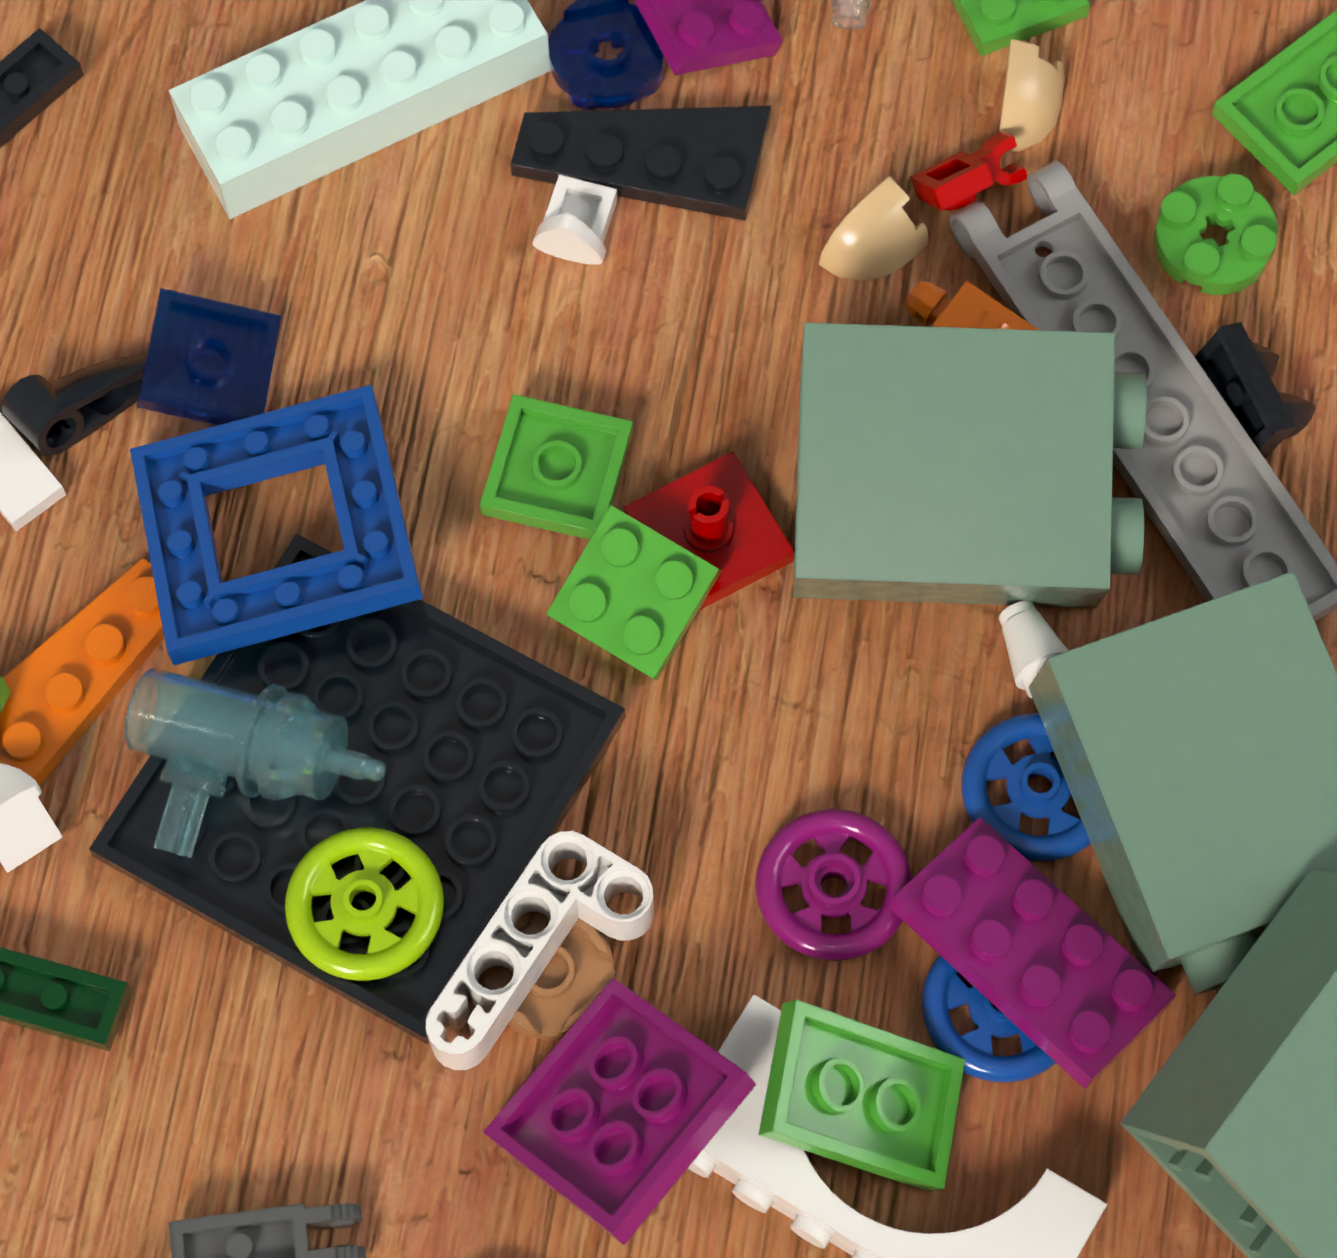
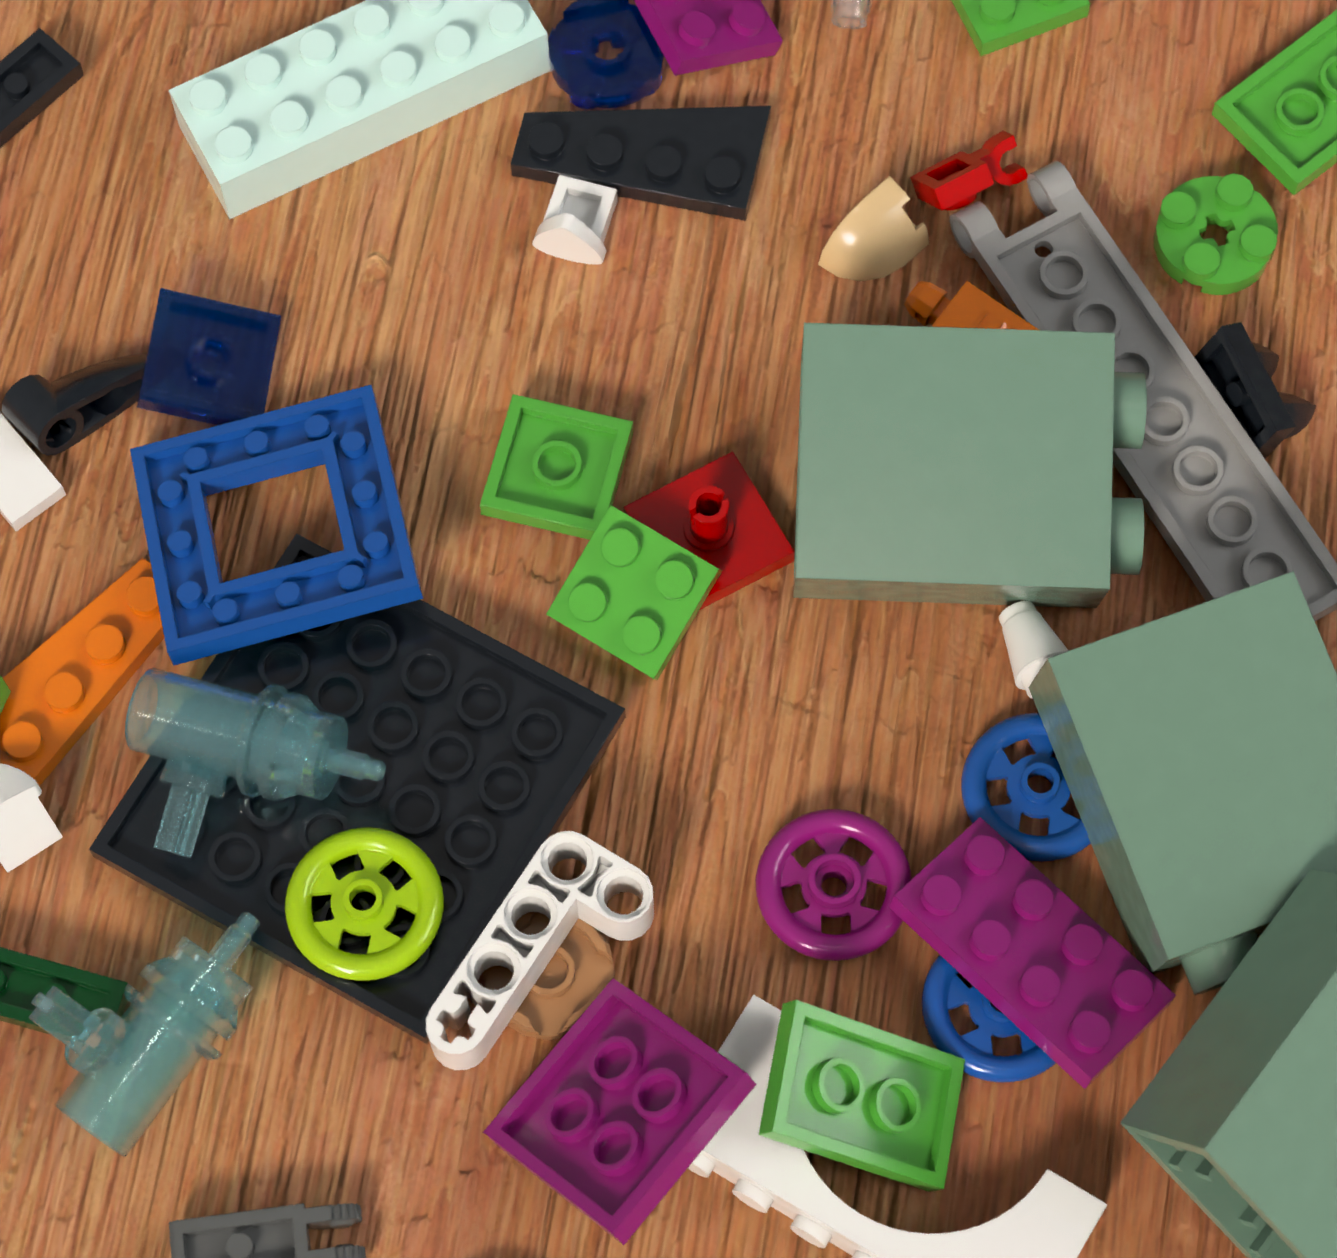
tan brick [999,39,1065,152] -> none
none -> clear light blue piece [29,911,260,1158]

